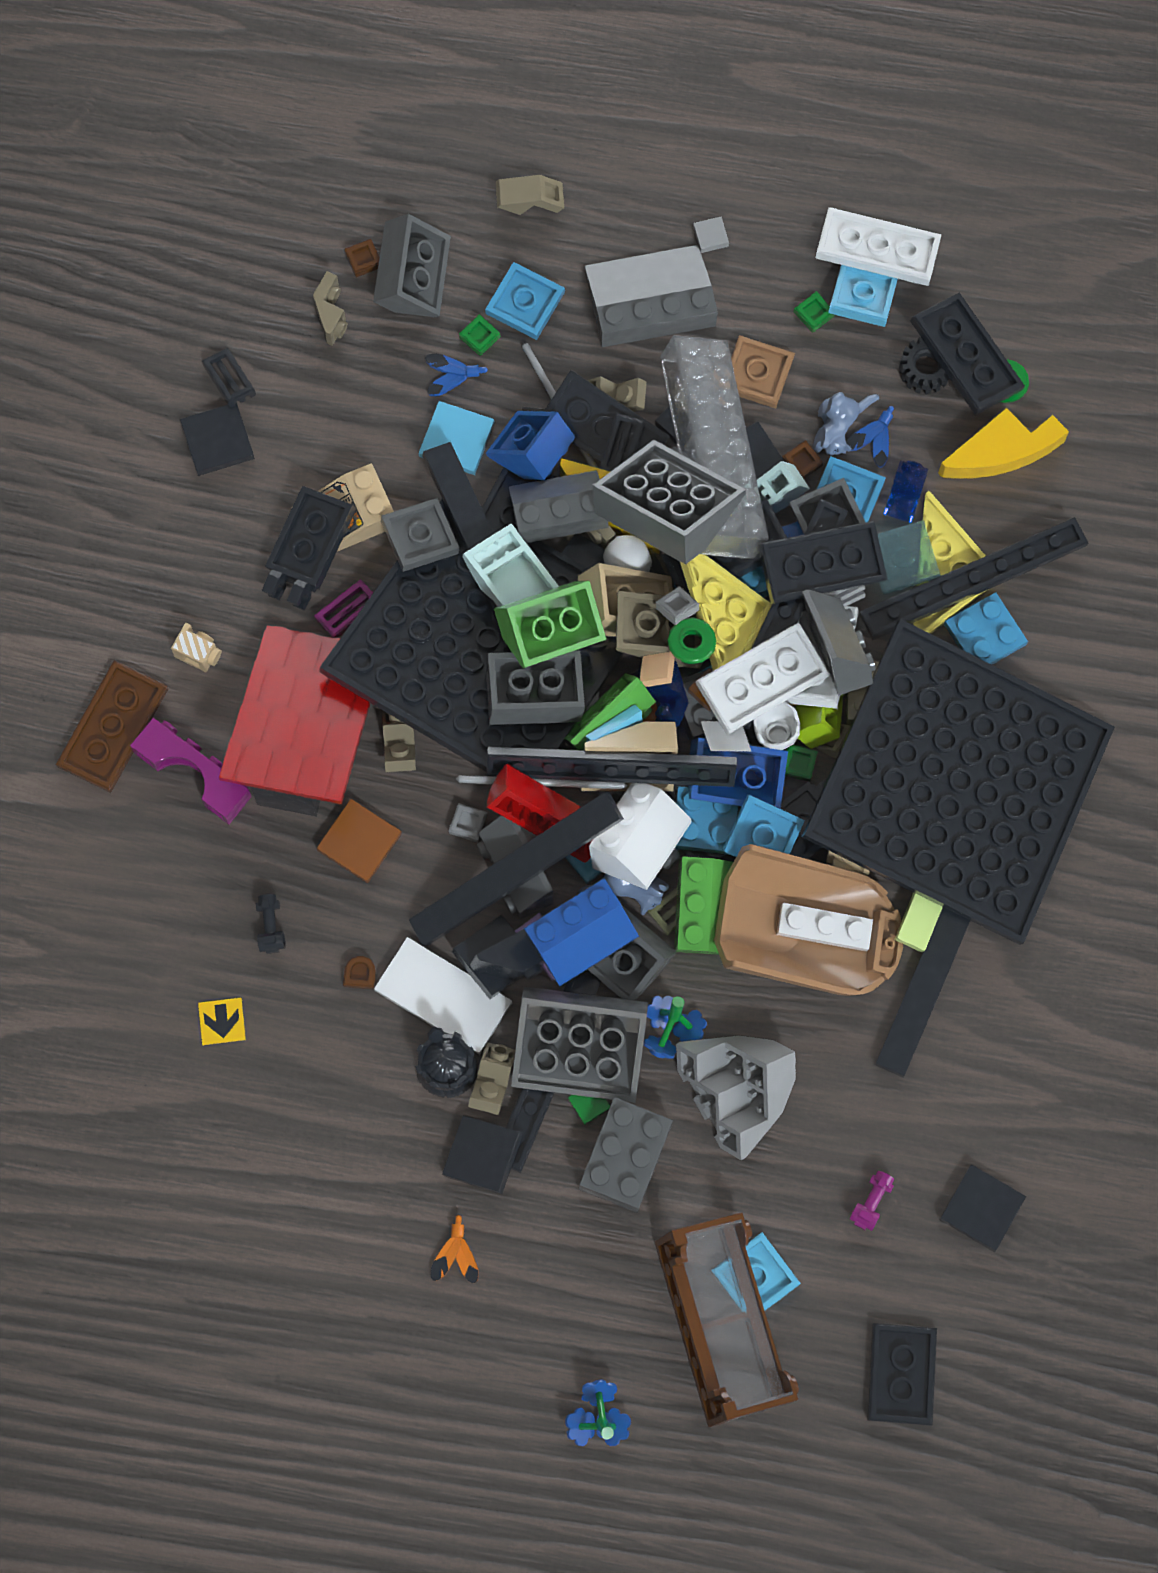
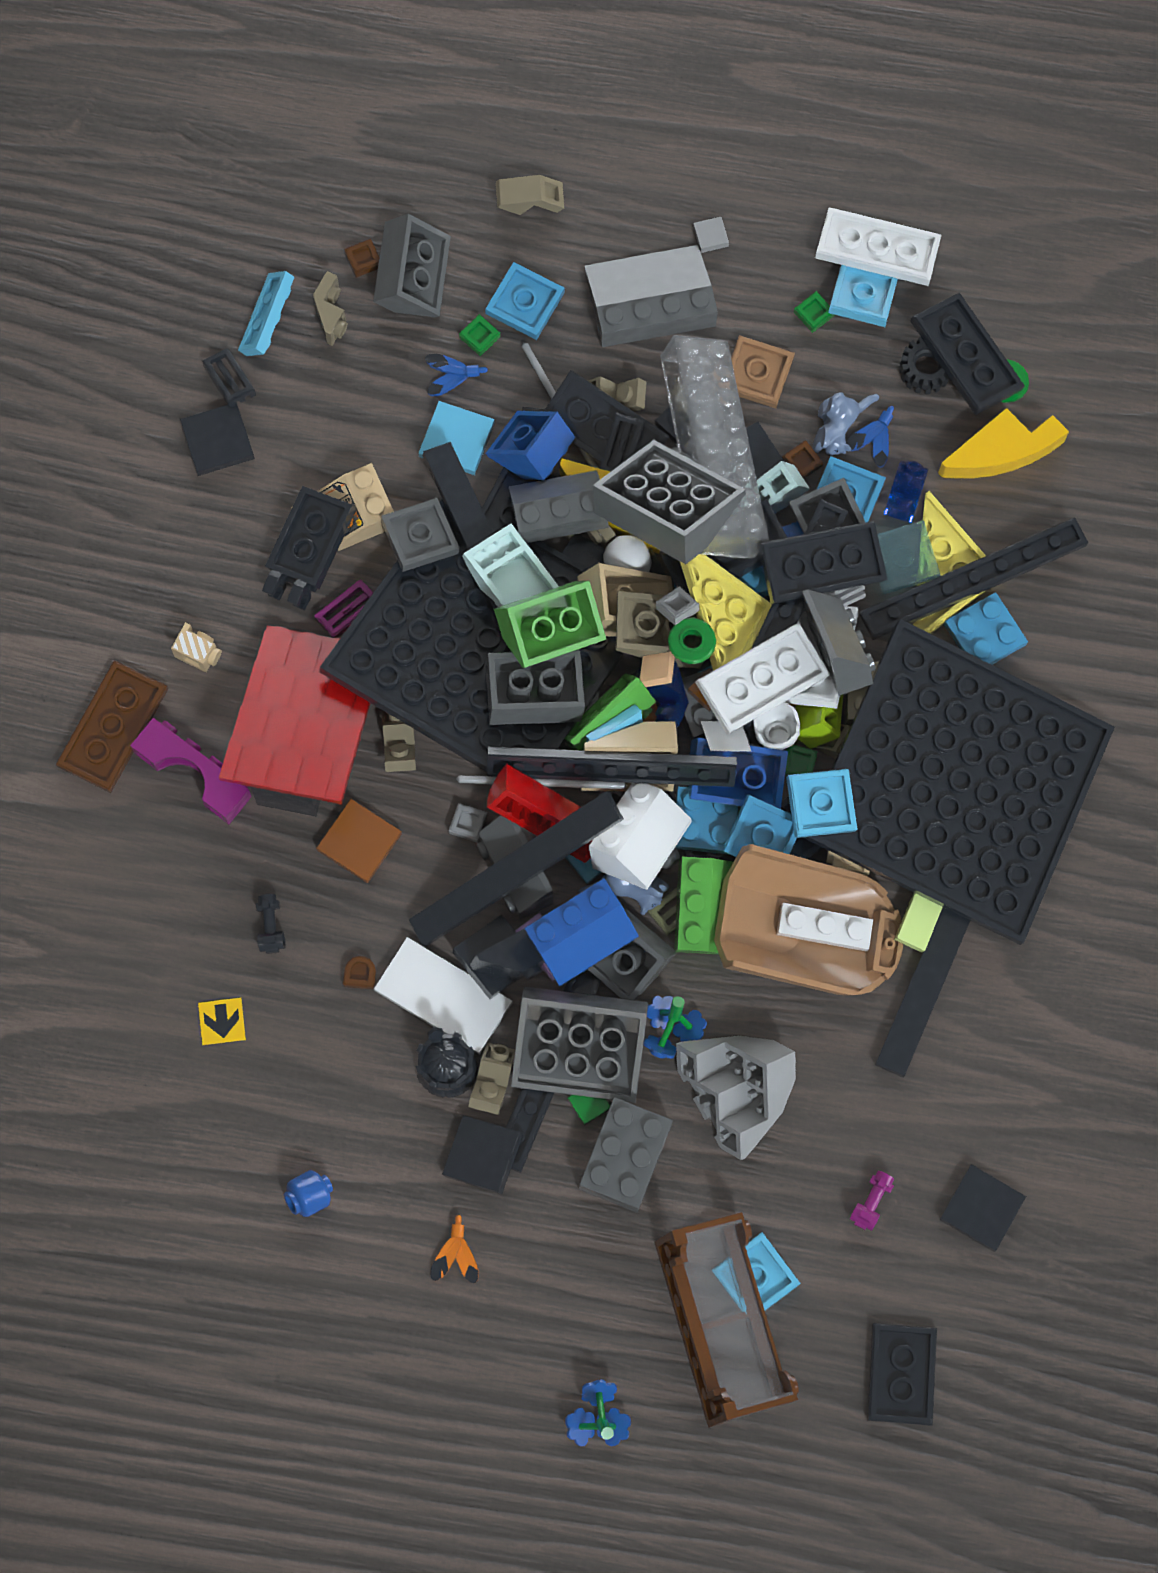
none -> medium azure plate [238,271,294,356]
none -> blue head [284,1170,333,1217]
none -> medium azure tile [786,769,857,838]

